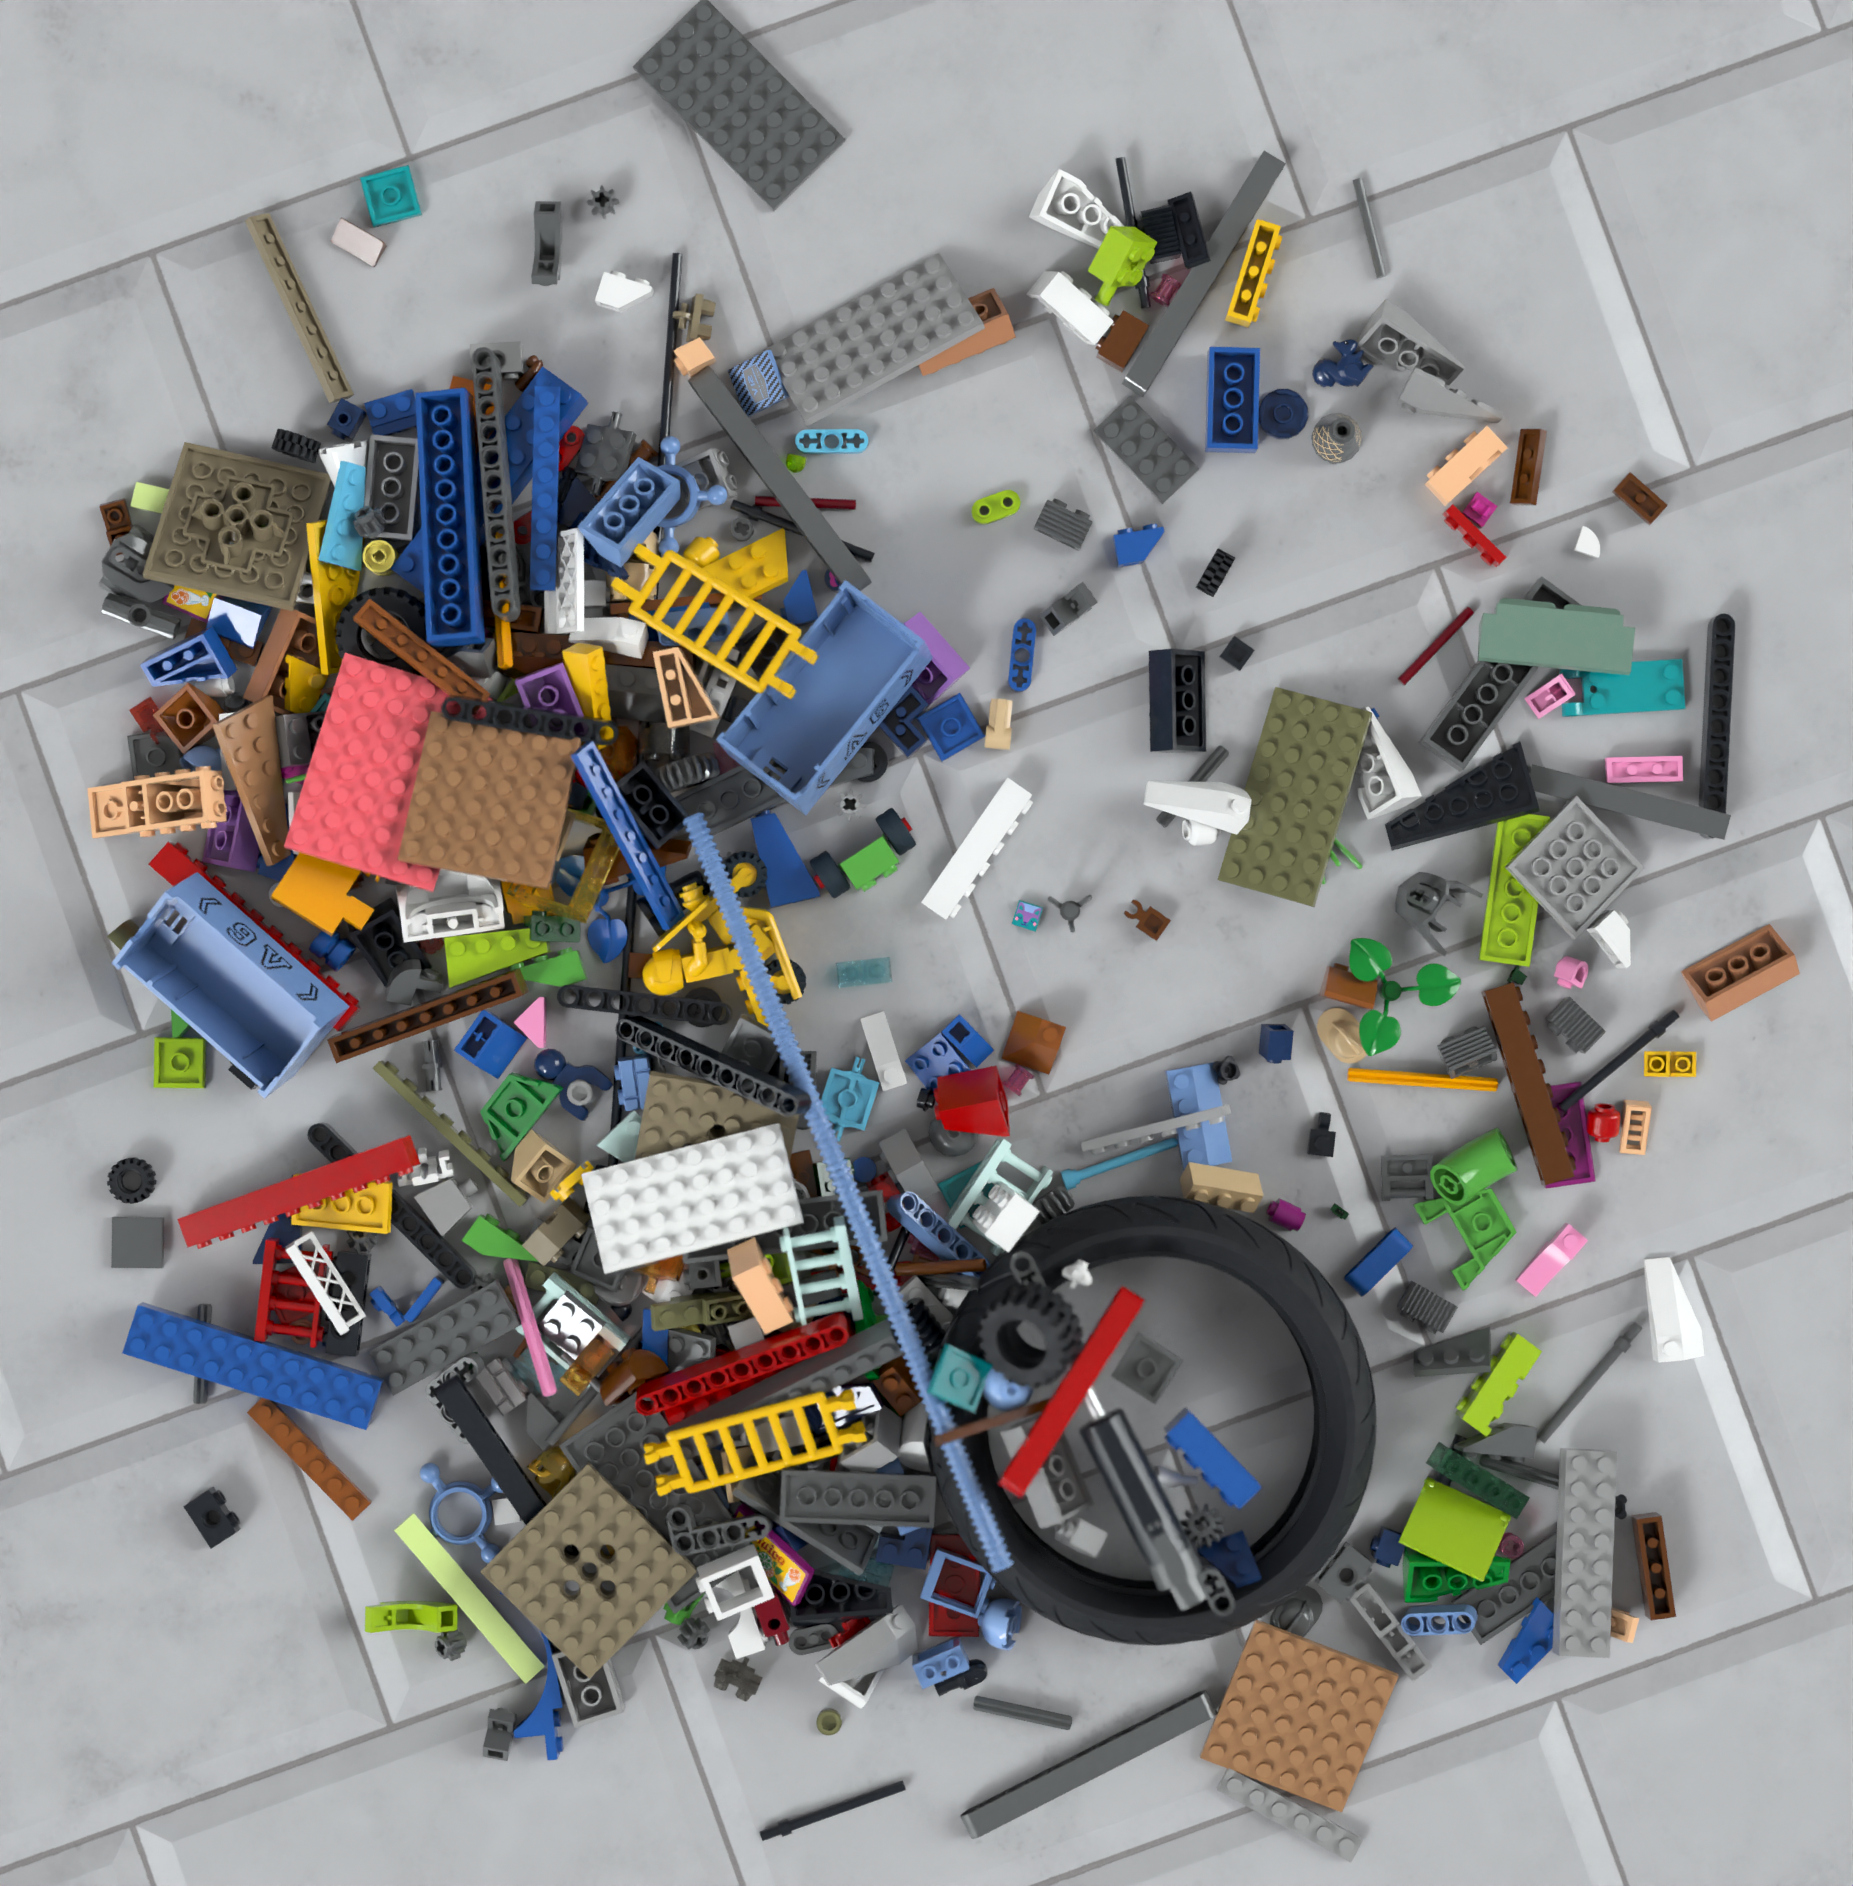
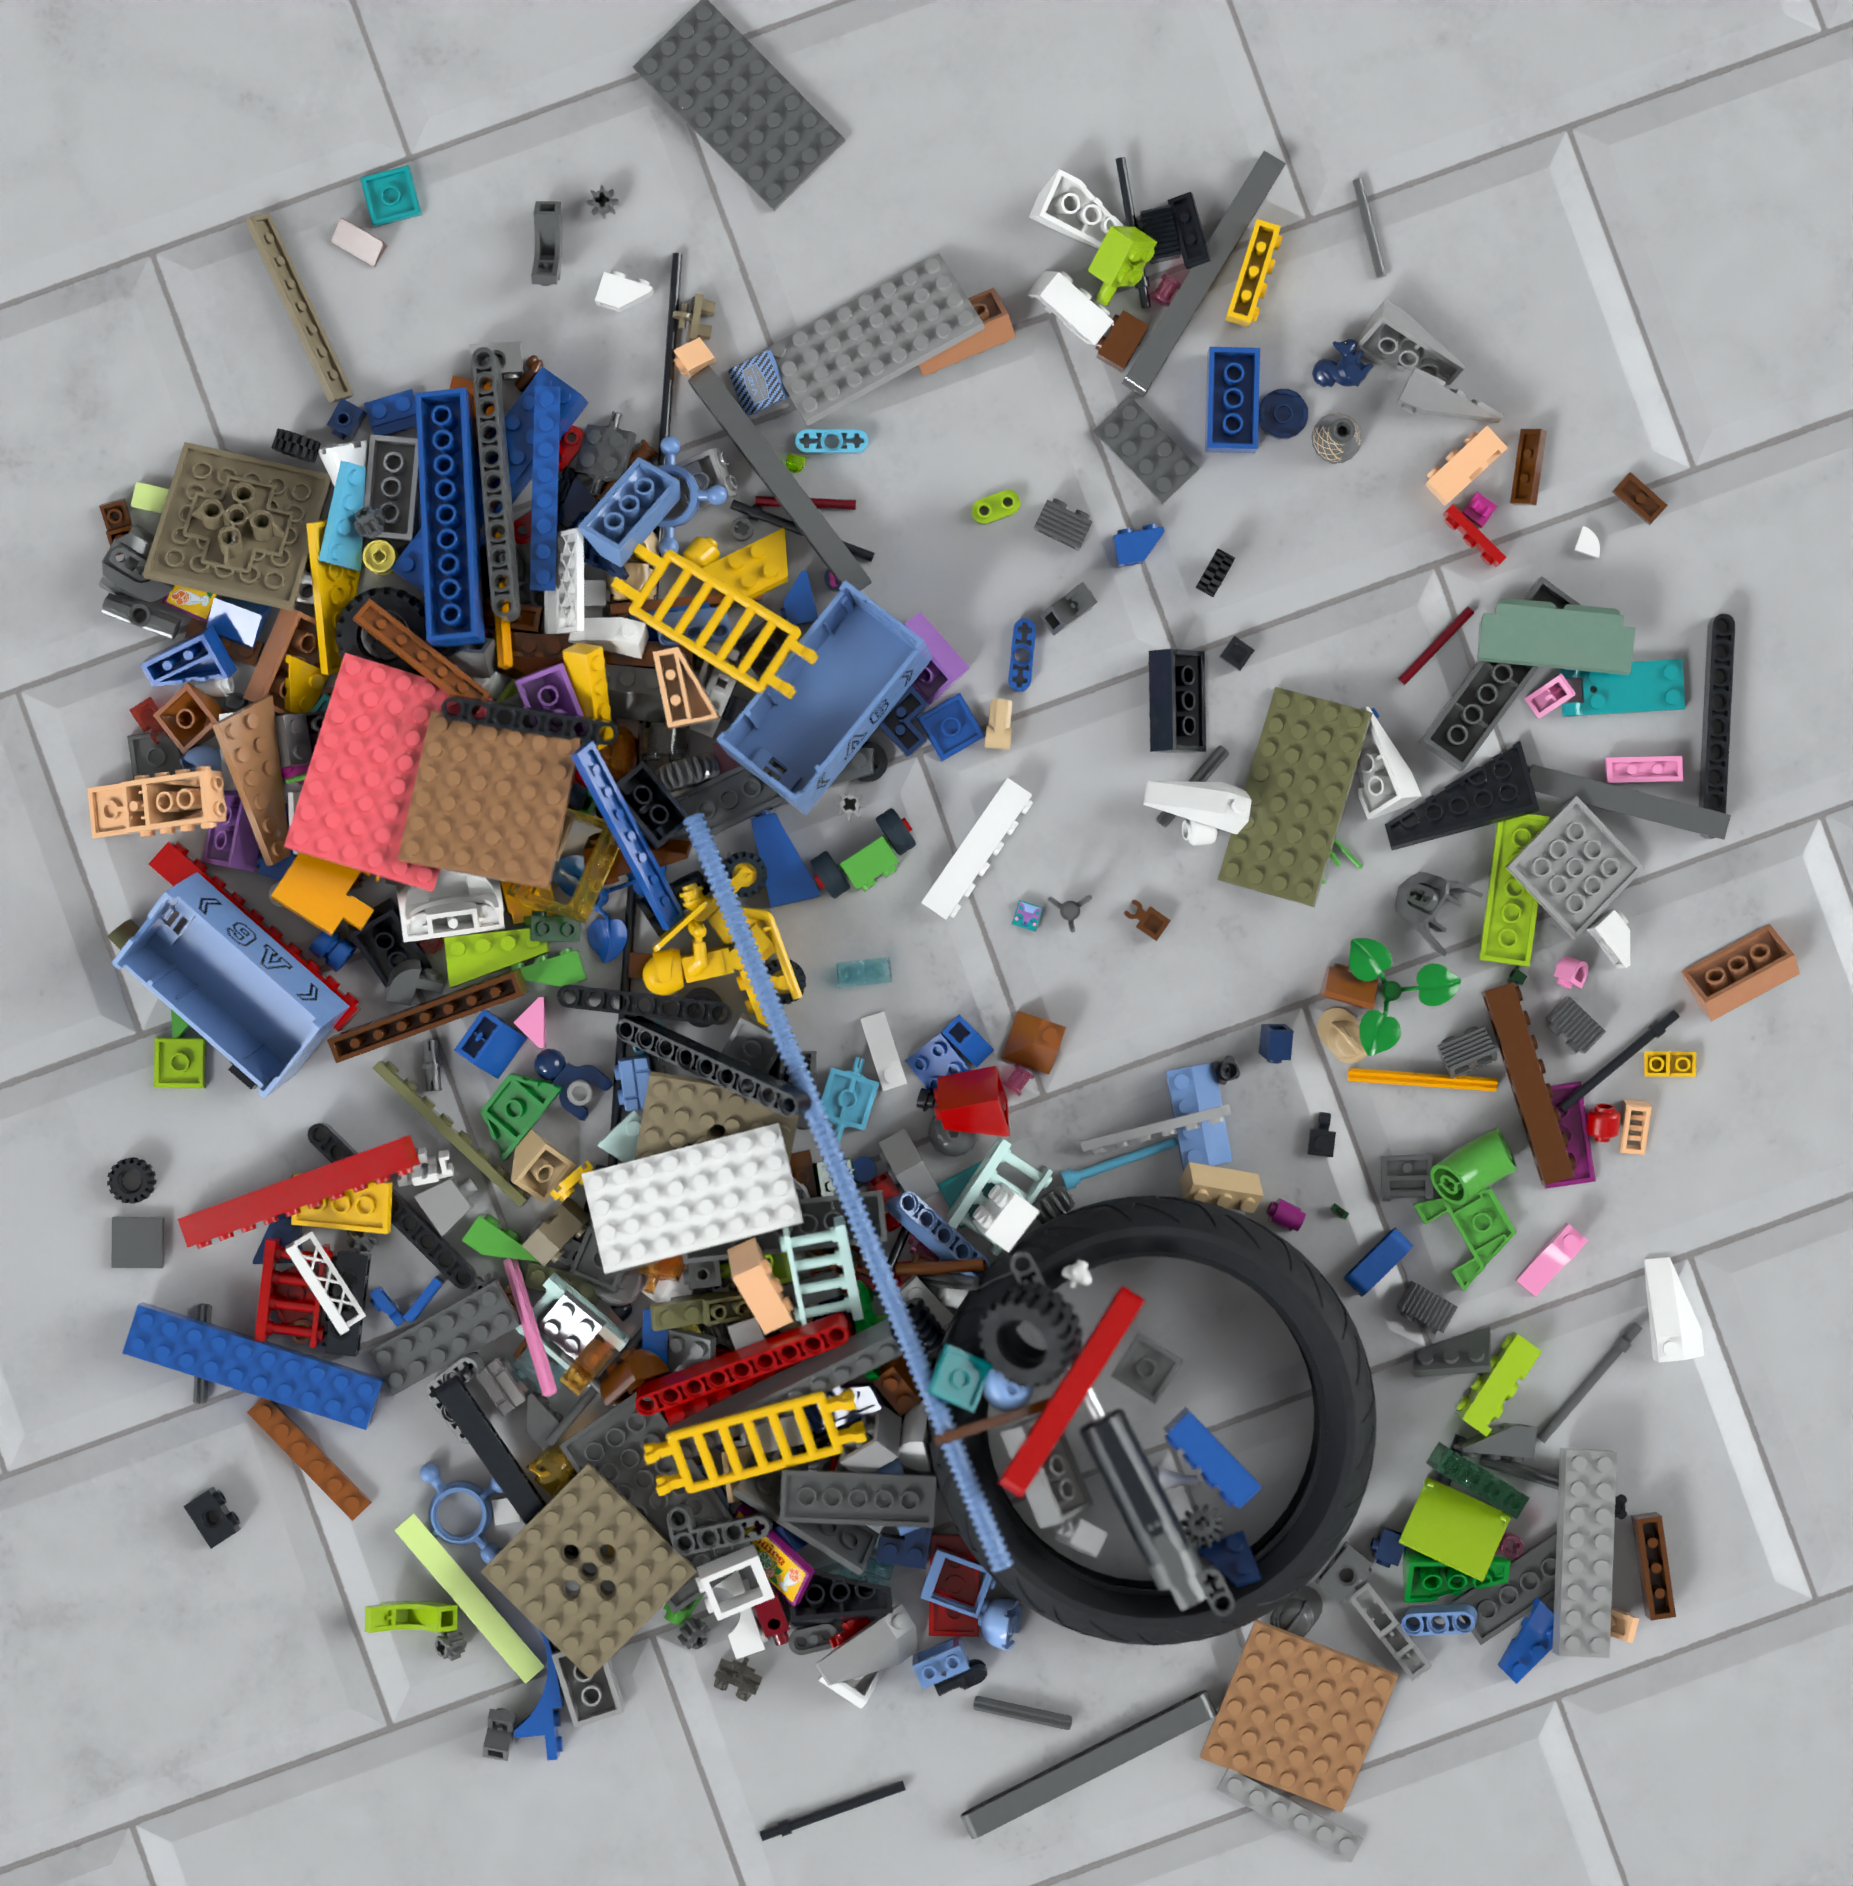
olive tile [816,1708,842,1735] -> none

